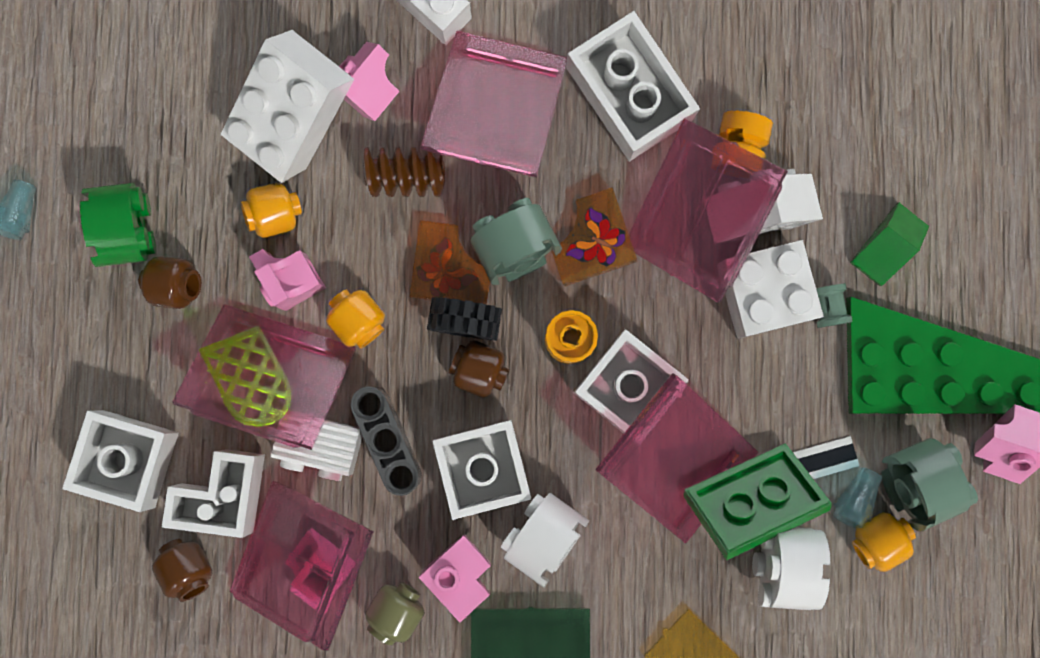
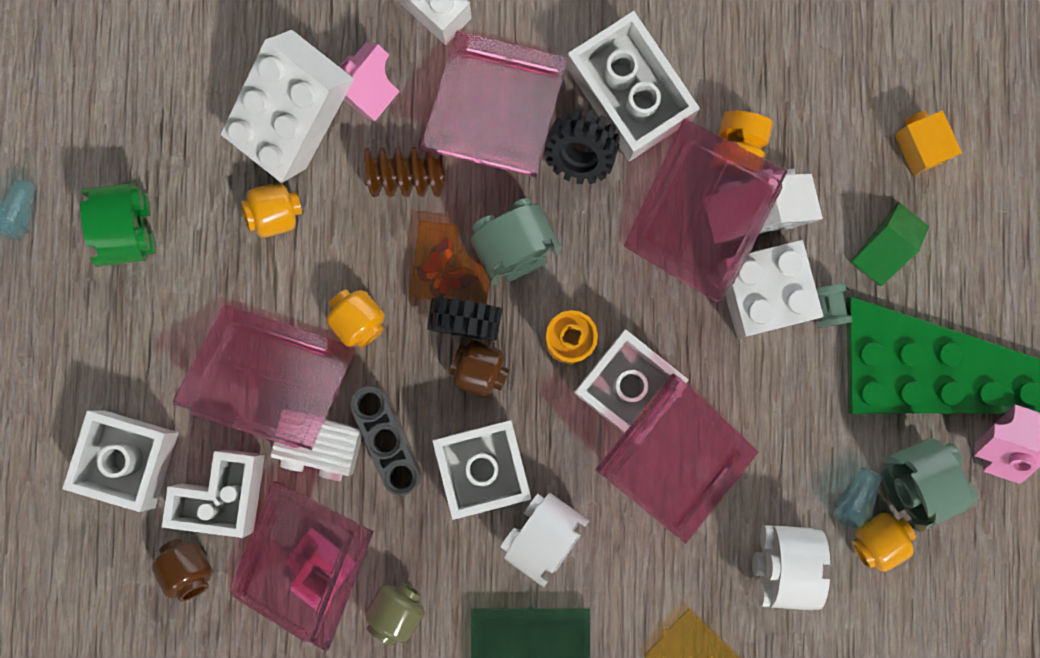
reddish brown head [138,256,202,309] -> none
clear neon green window [199,326,292,427] -> none
bright pink brick [249,249,326,311] -> none
bright pink brick [419,534,491,623] -> none
clear orange tile [552,187,638,287] -> none
green tile [684,443,832,561] -> none
sticker [793,436,859,479] -> none
none -> black tyre [544,109,620,184]
none -> light orange brick [894,110,962,176]

